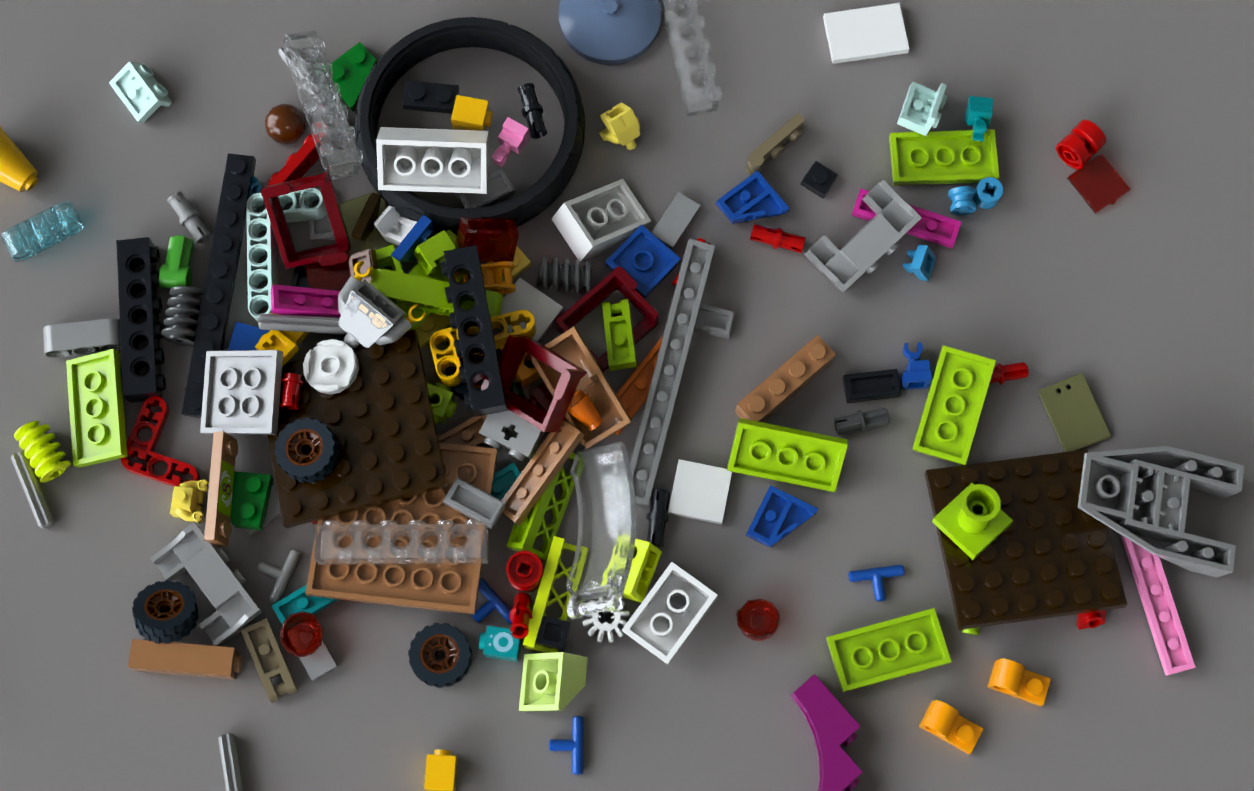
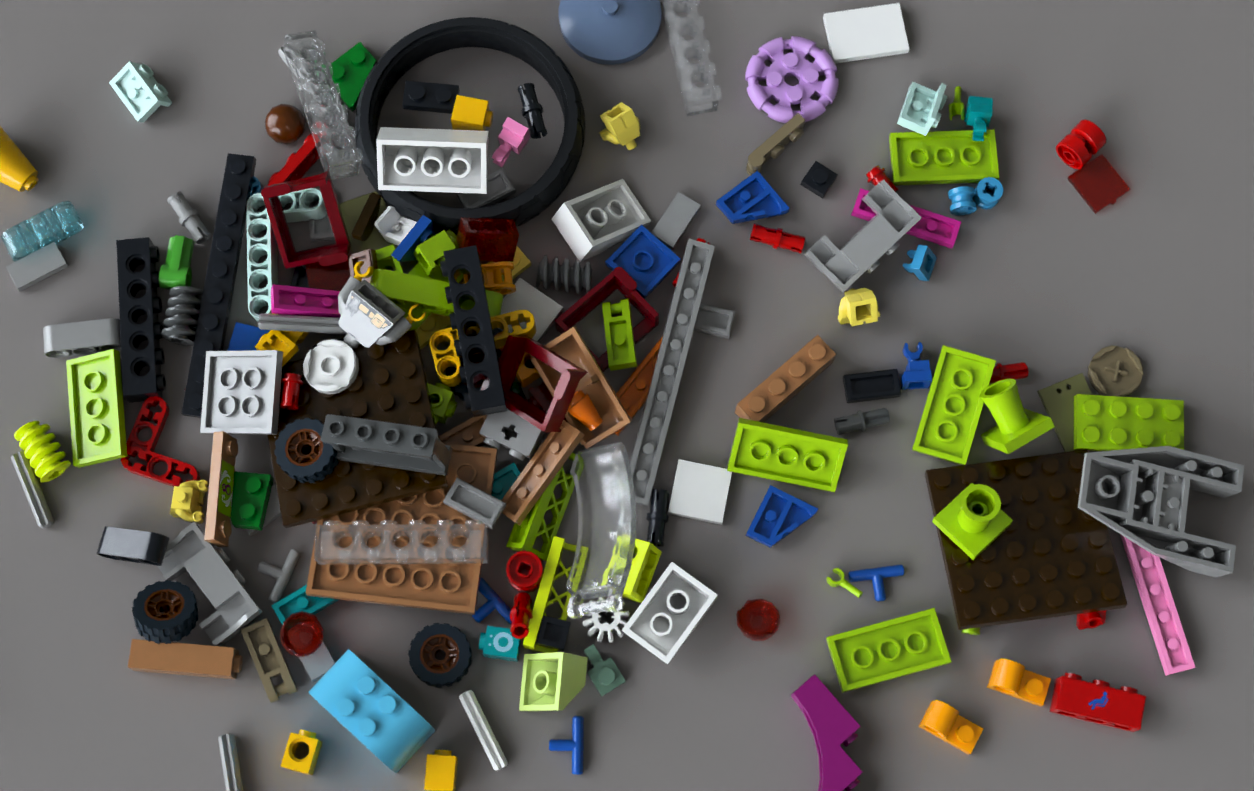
none -> light grey tile [6,241,69,292]
none -> beam [96,526,170,566]
none -> yellow brick [281,729,322,776]
none -> medium azure brick [308,649,436,774]
none -> dark grey fence [321,414,453,476]
none -> white axle [459,690,508,771]
none -> sand green plate [583,644,626,697]
none -> lavender plate [745,36,839,123]
none -> lime hand [826,568,863,598]
none -> light yellow piece [838,288,880,326]
none -> red pin [866,165,899,192]
none -> lime hand [949,86,965,120]
none -> lime plant [980,379,1055,454]
none -> red brick [1050,673,1146,732]
none -> lime plate [1074,394,1184,451]
none -> dark tan tile [1088,345,1143,397]

